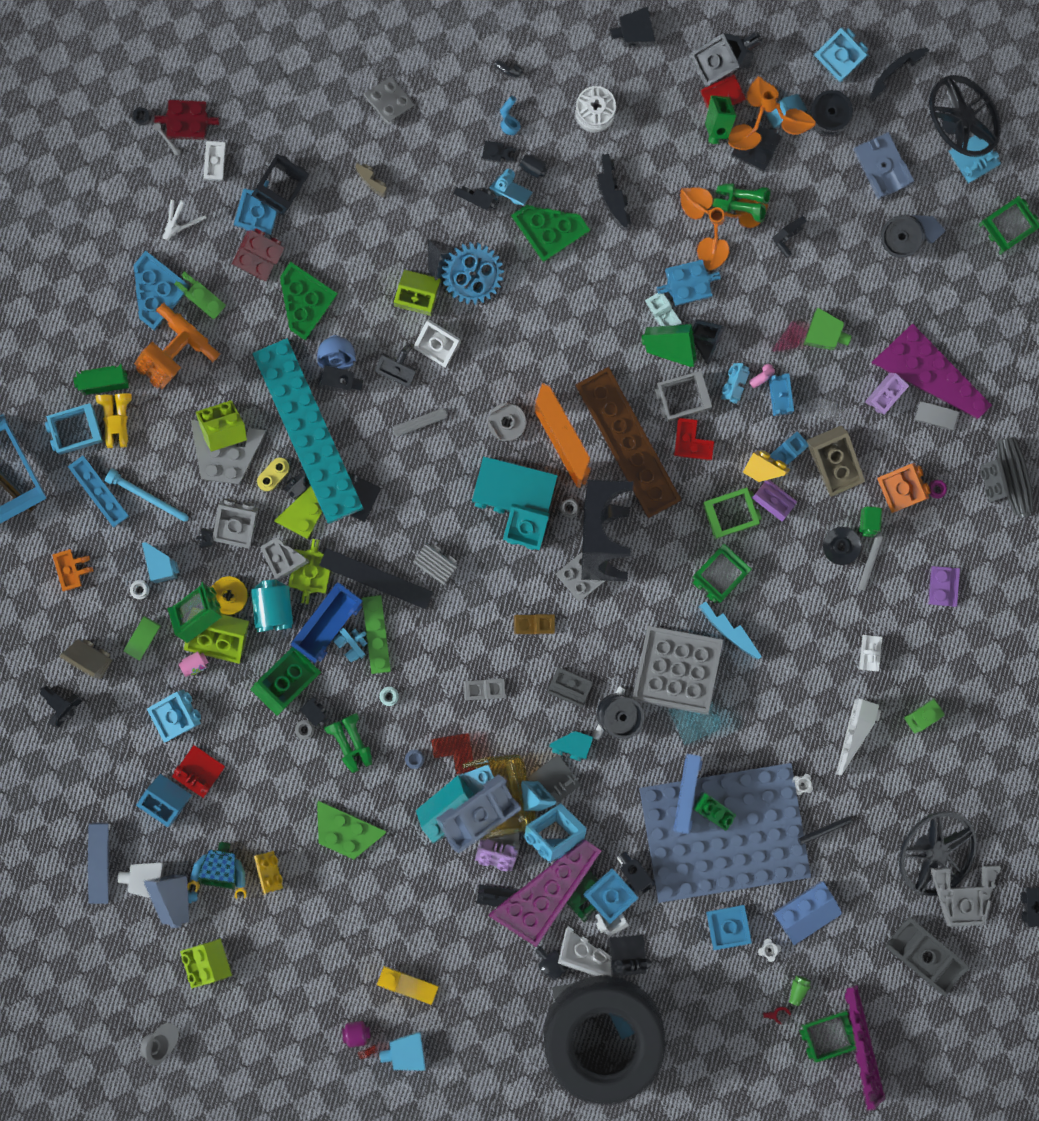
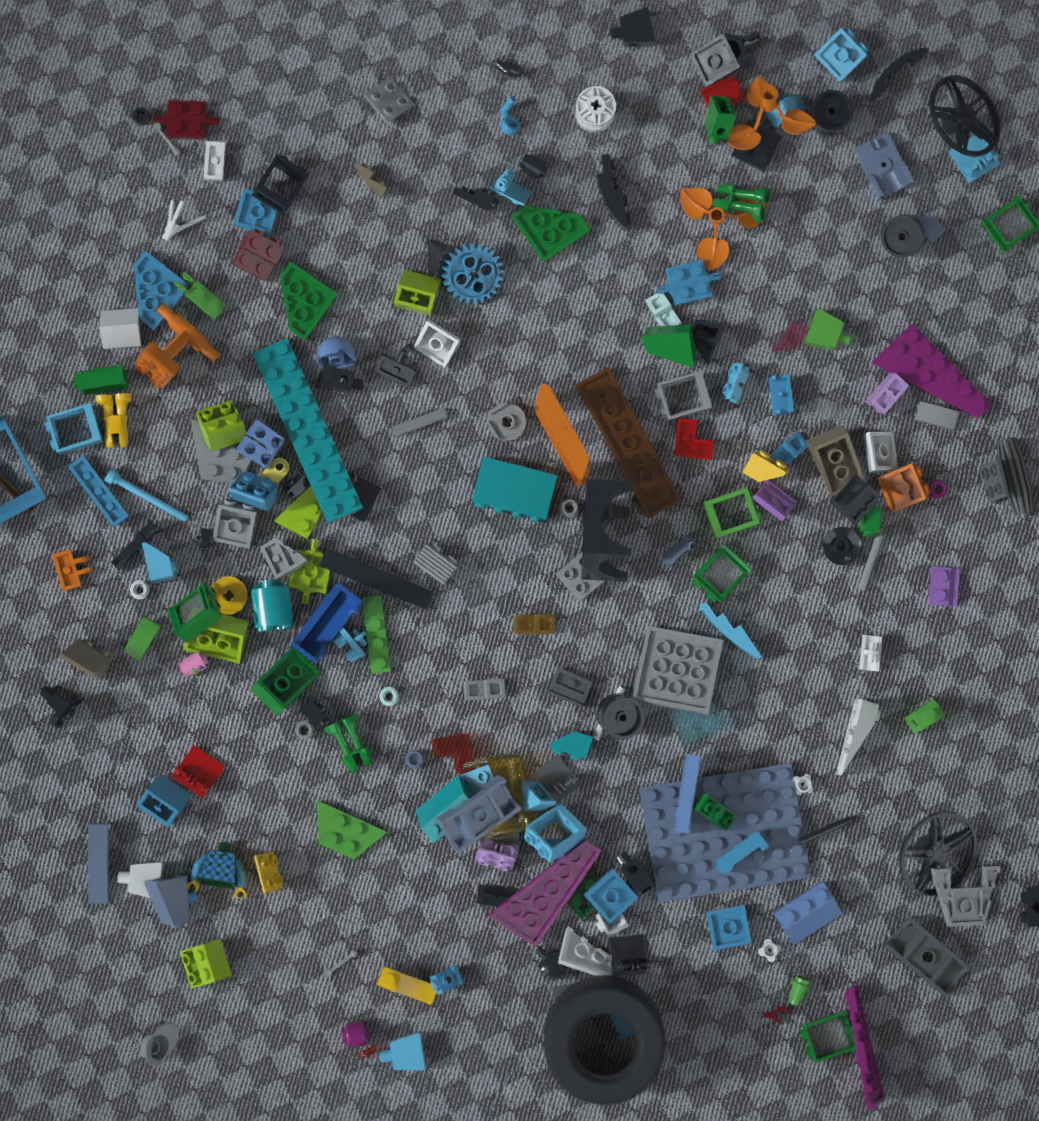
medium azure plate [147,690,201,743] -> none
black plate [482,140,516,163] -> none
teal plate [503,504,550,550] -> none
bright pink arm [749,364,775,388] -> none
black plate [772,216,807,258] -> none
none -> white slope [99,308,142,349]
none -> black pin [111,519,162,570]
none -> dark azure slope [229,472,279,511]
none -> medium blue hips [235,420,285,469]
none -> light grey hinge [324,950,358,977]
none -> dark azure brick [430,965,464,995]
none -> sand blue piece [661,535,696,568]
none -> dark azure leg [715,831,769,874]
none -> black window [830,474,881,526]
none -> white slope [863,432,898,474]

